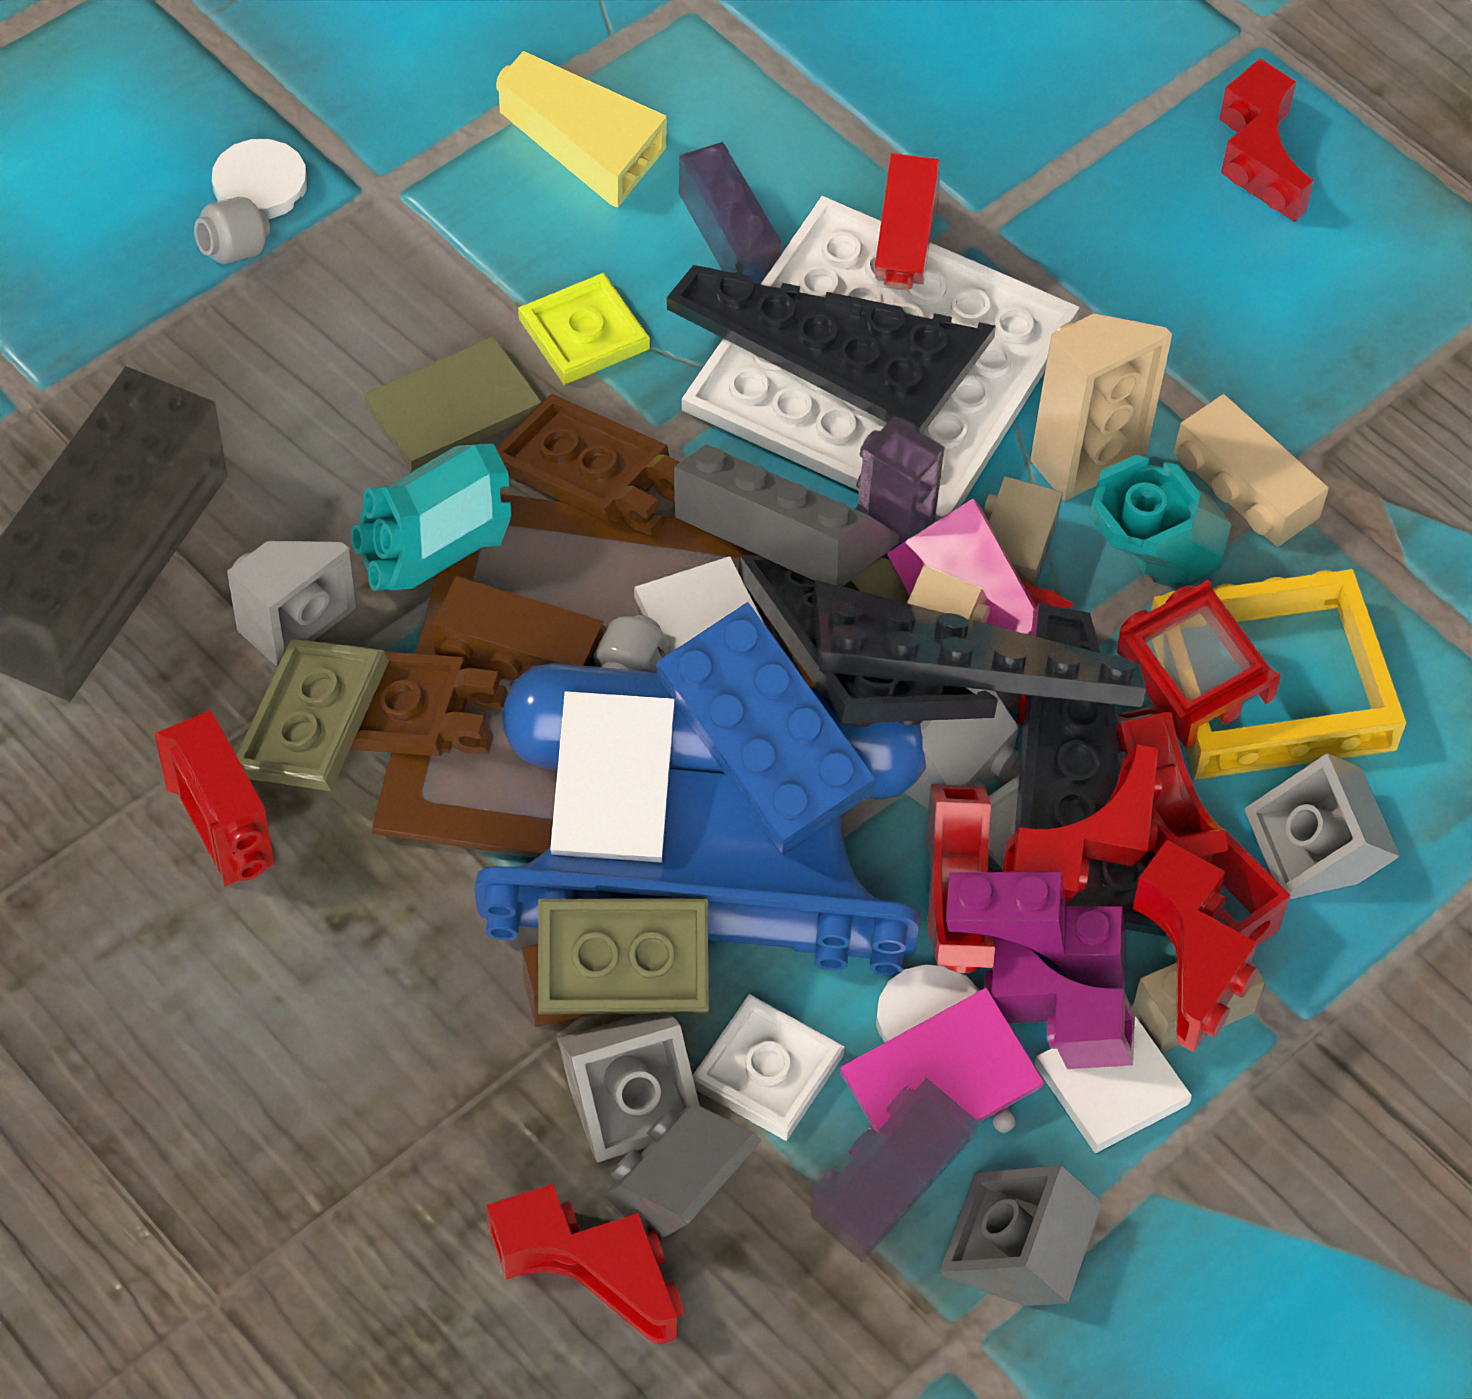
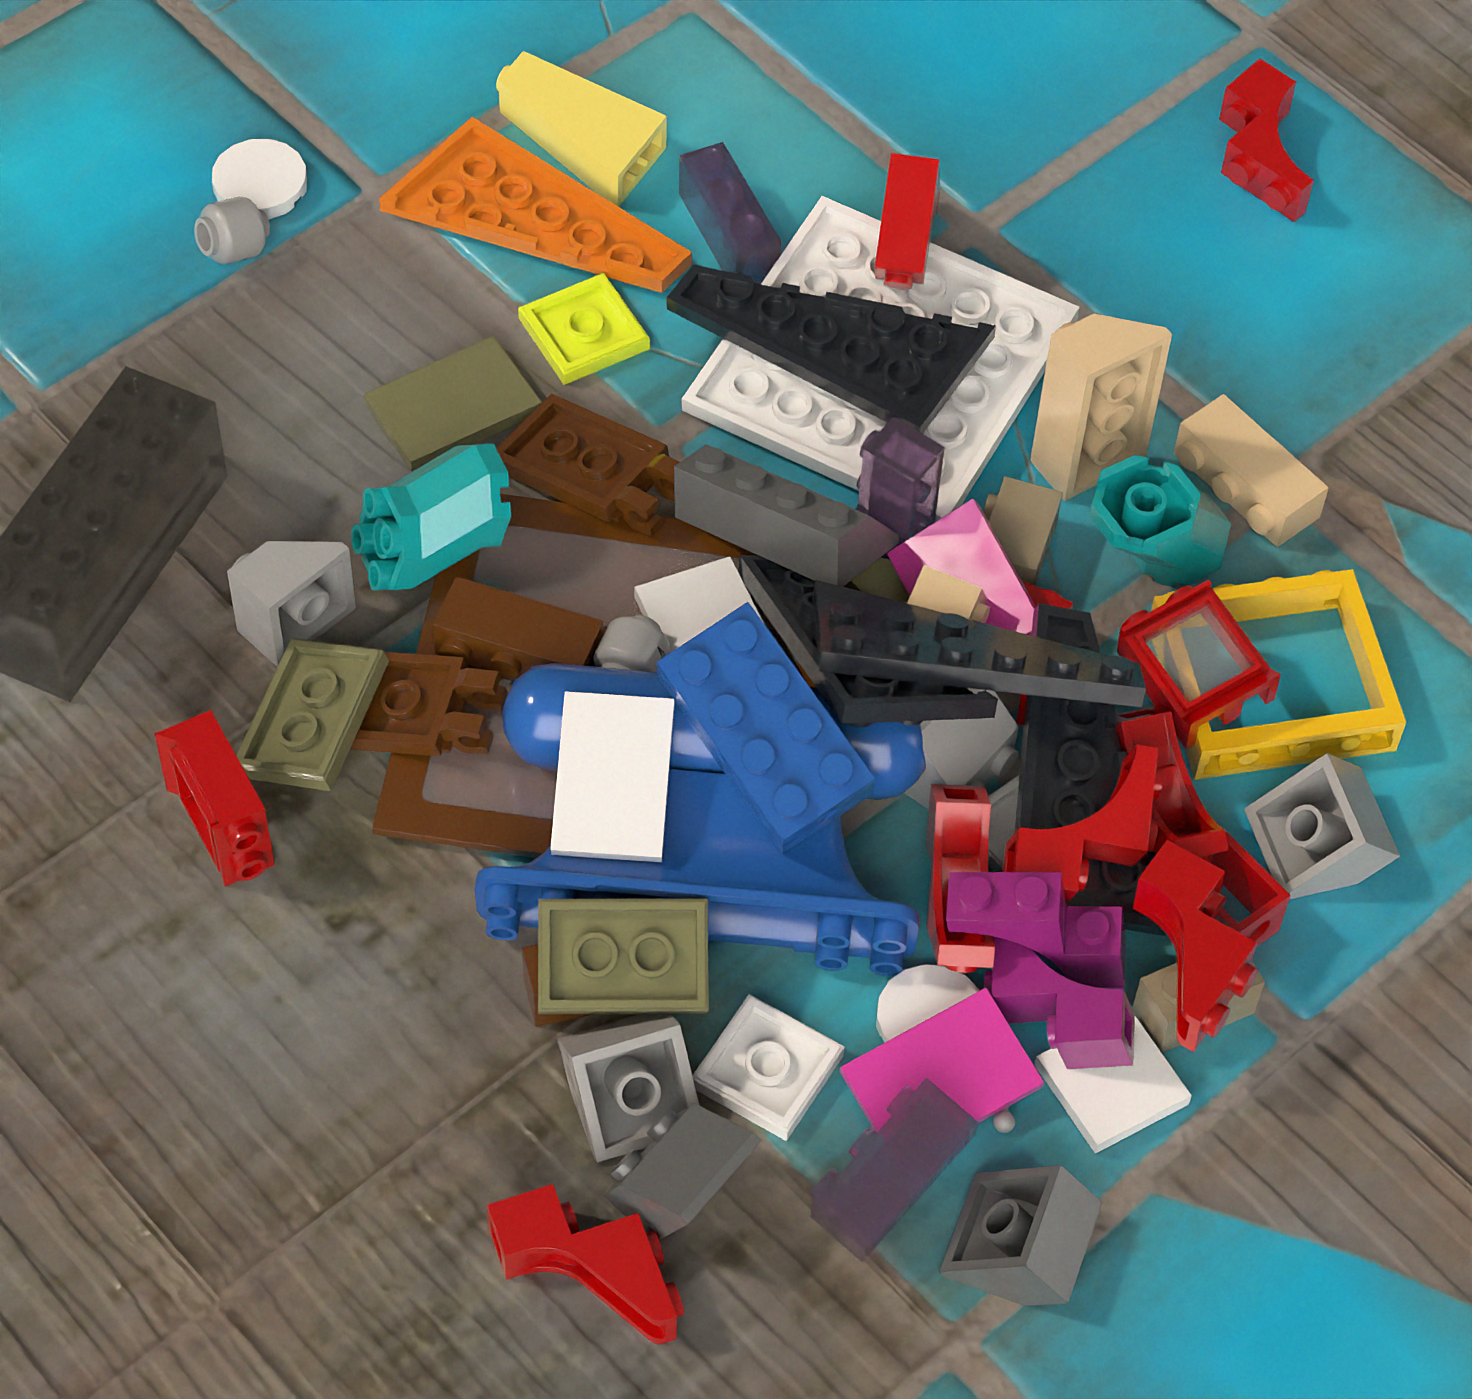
none -> orange wing [379,117,692,293]

